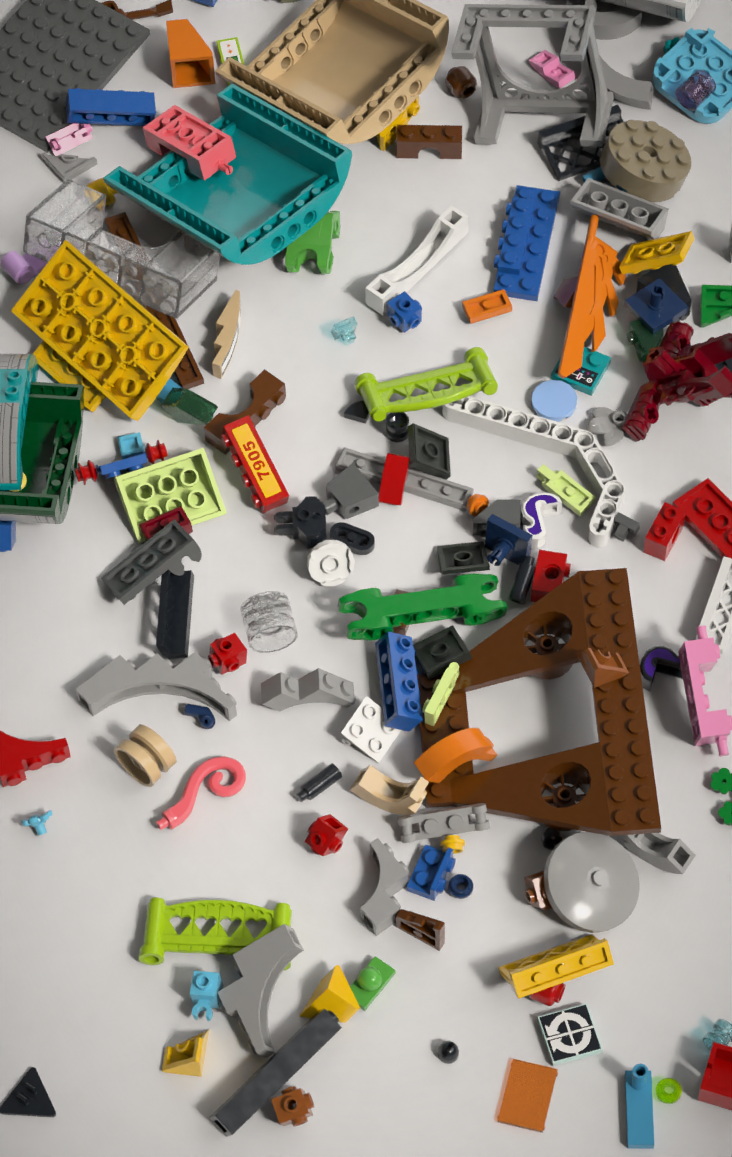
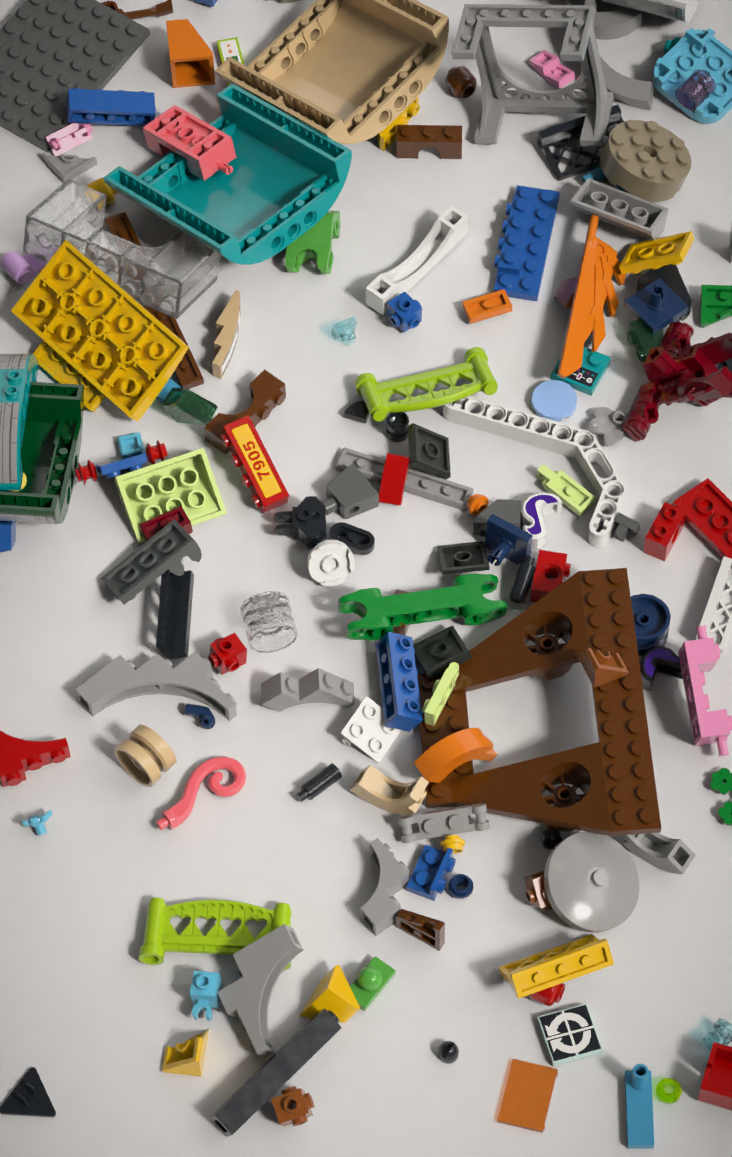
red brick [304,814,348,856] -> none
none -> dark blue wheel [631,594,671,656]

